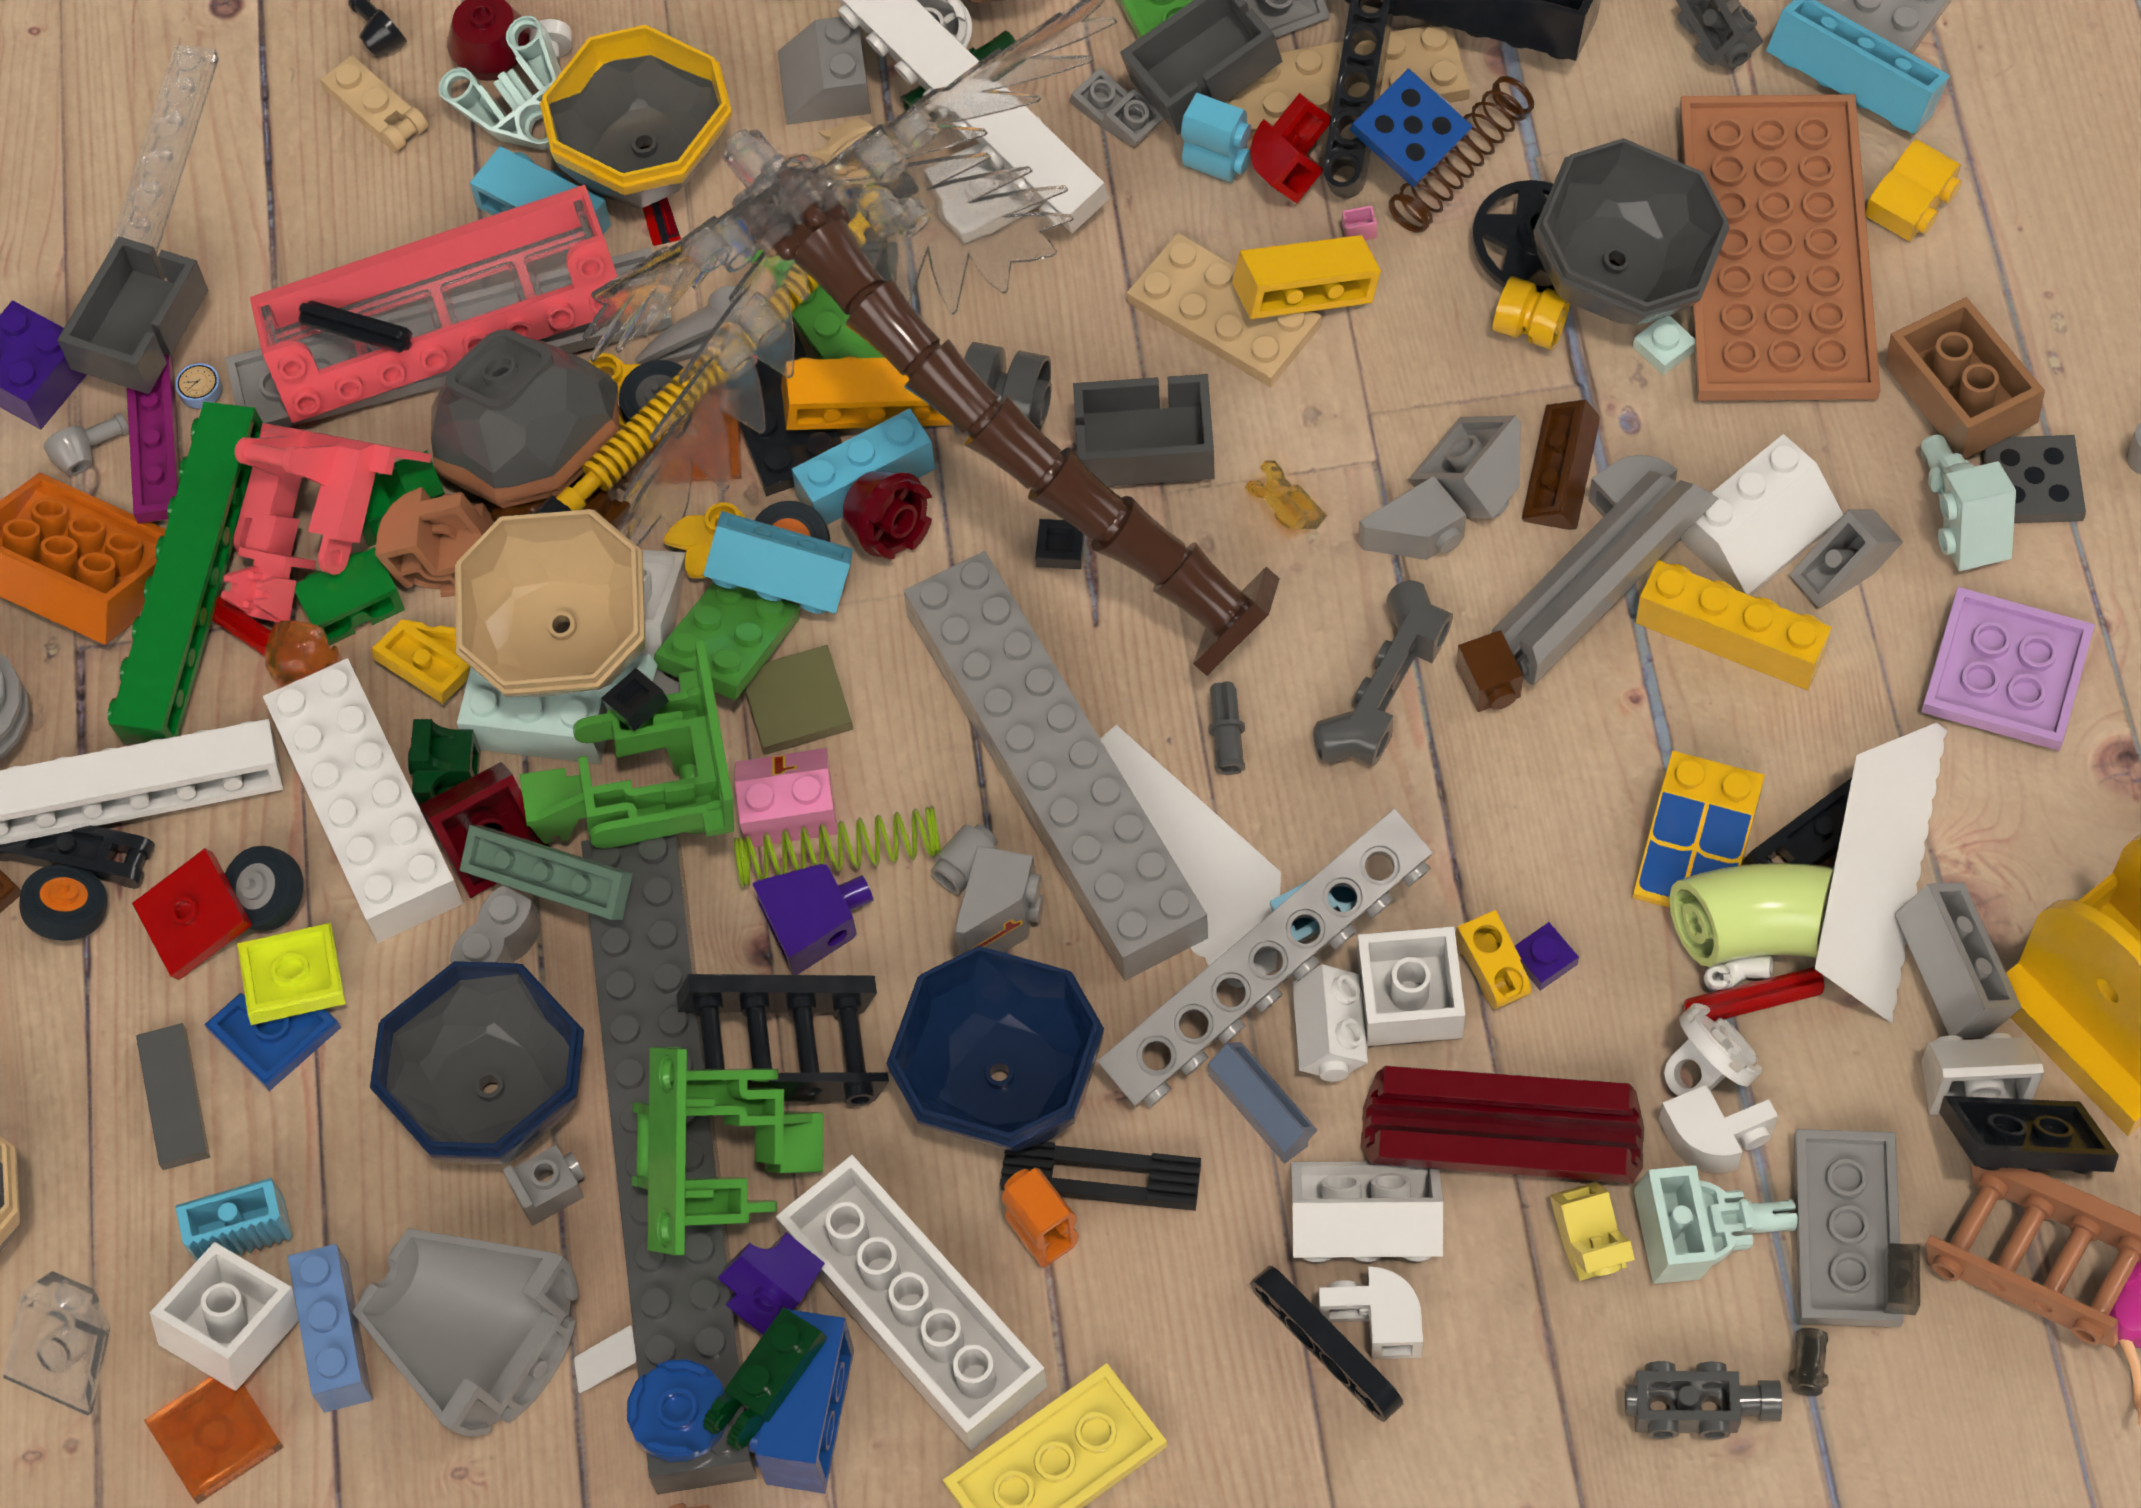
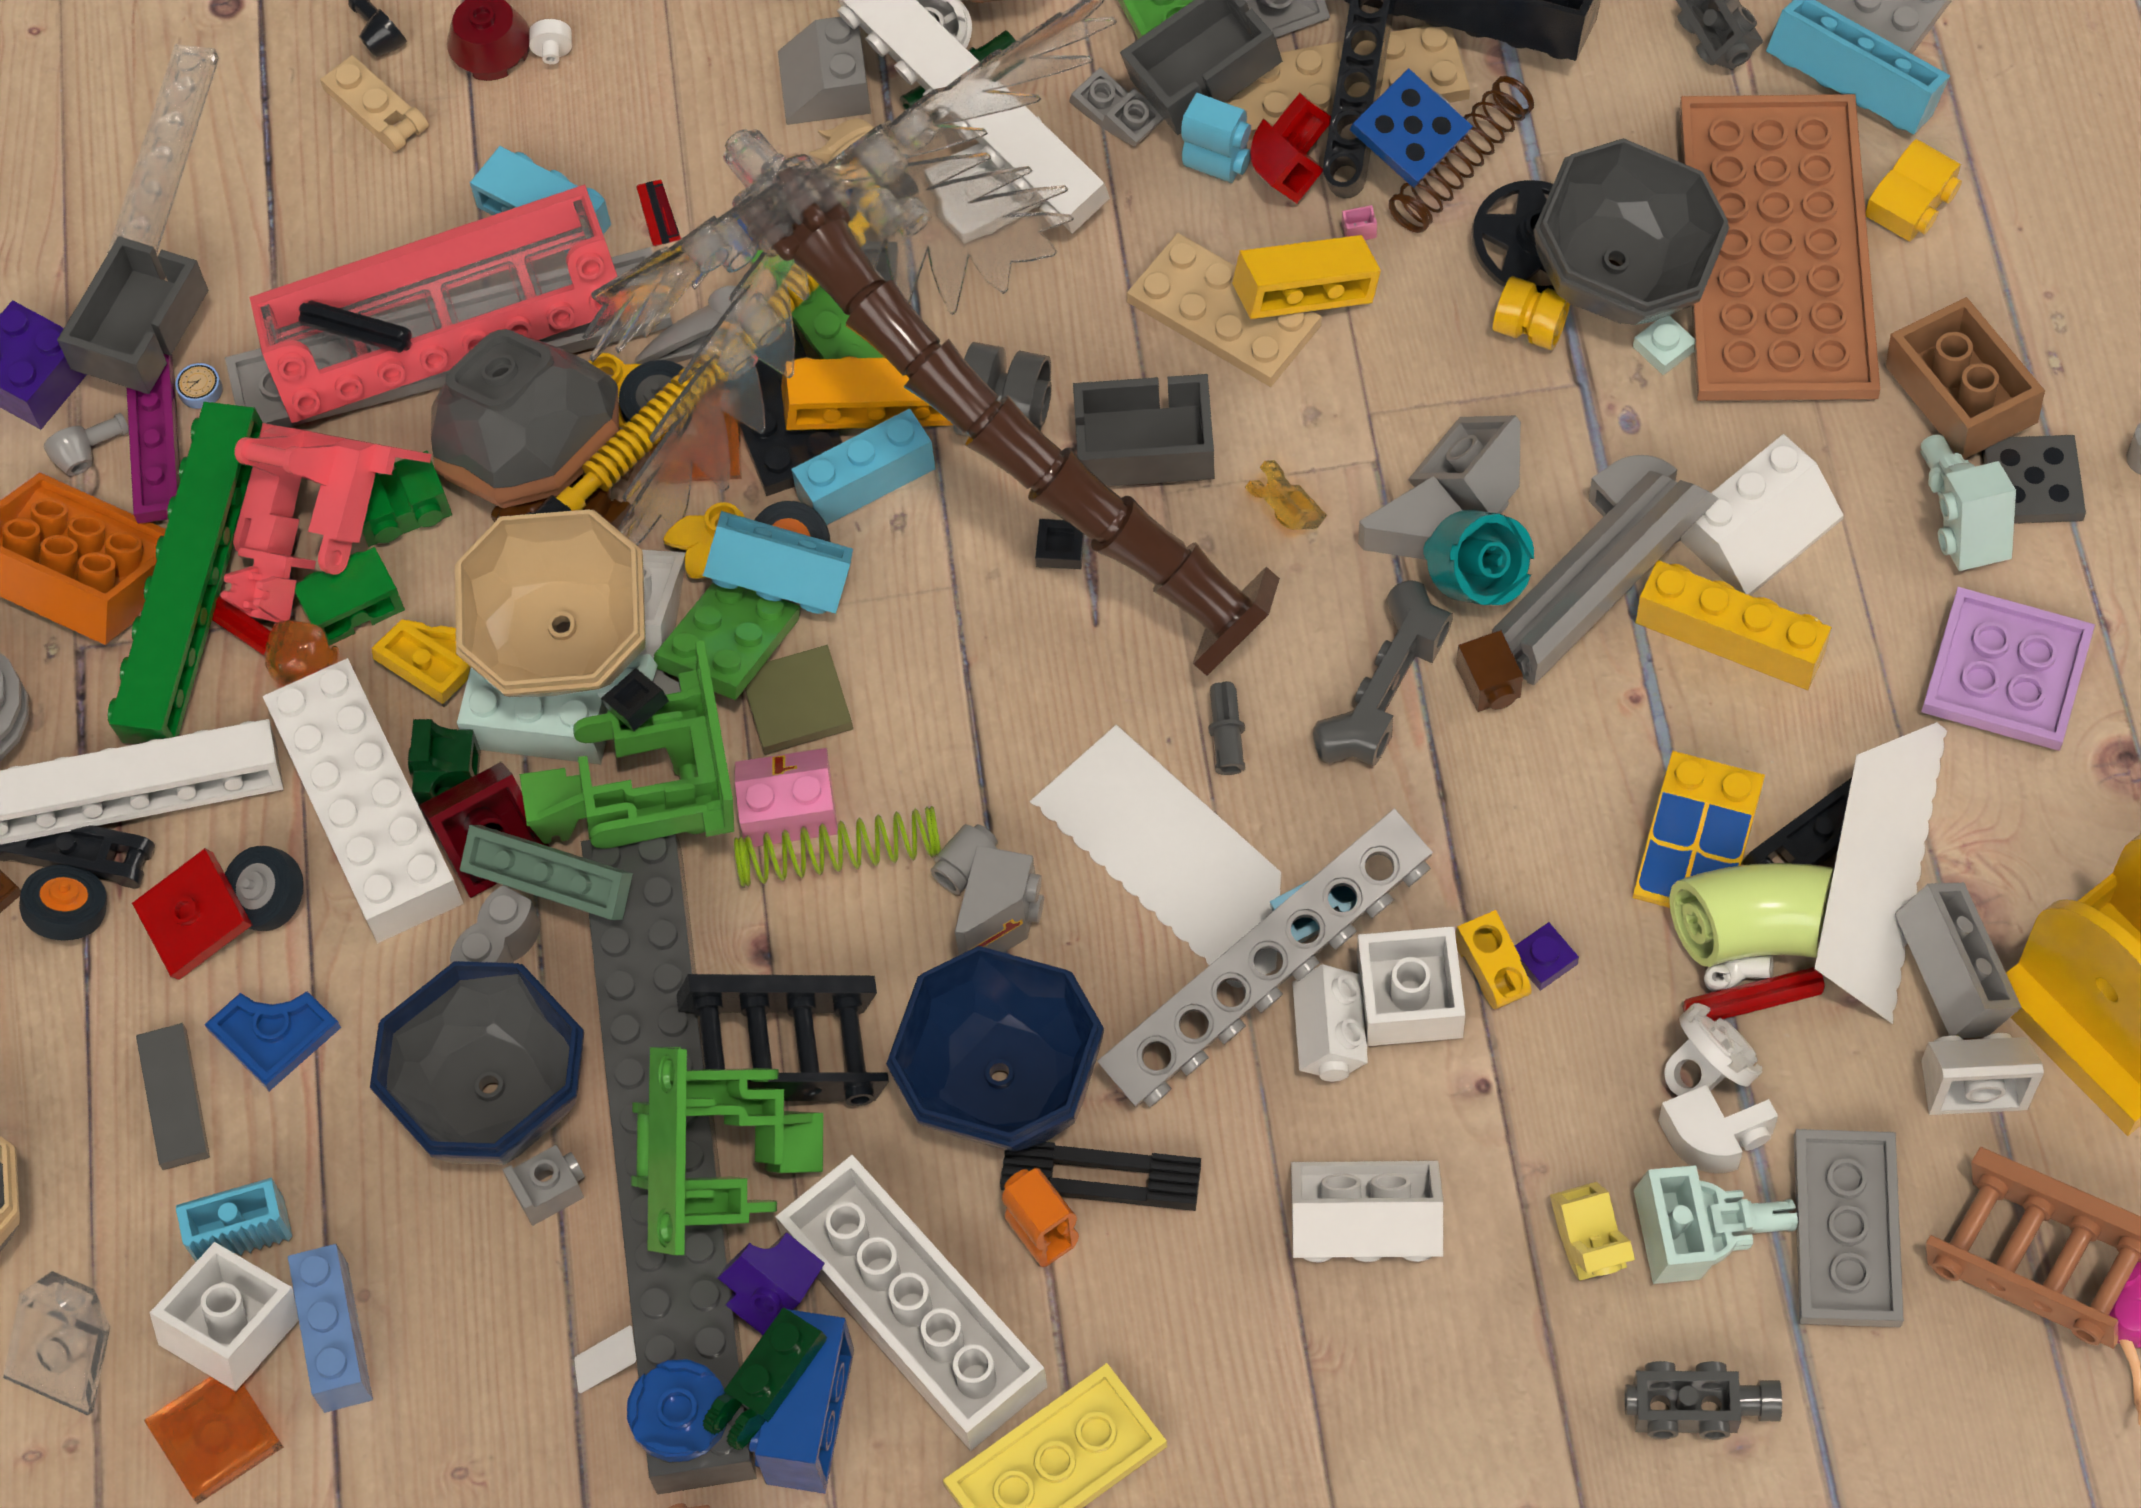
neon yellow tile [237,923,346,1025] -> none
light grey cone [352,1228,578,1436] -> none
nougat brick [375,487,494,597] -> none
light aqua connector [438,15,561,150] -> none
rock [540,24,732,209] -> none
dark purple torso [752,864,874,975] -> none
dark red cone [843,471,932,559] -> none
light grey brick [904,551,1208,981] -> none
sand blue piece [1208,1042,1318,1164] -> none
black beam [1250,1265,1404,1422] -> none
white brick [1318,1267,1423,1359] -> none
dark red piece [1360,1066,1644,1183] -> none
reddish brown slope [1522,399,1600,530] -> none
clear smoke pin [1788,1328,1829,1397] -> none
light grey slope [1789,509,1903,607] -> none
clear smoke piece [1884,1243,1920,1315] -> none
black plate [1939,1096,2119,1174] -> none
none -> teal brick [1423,510,1534,605]

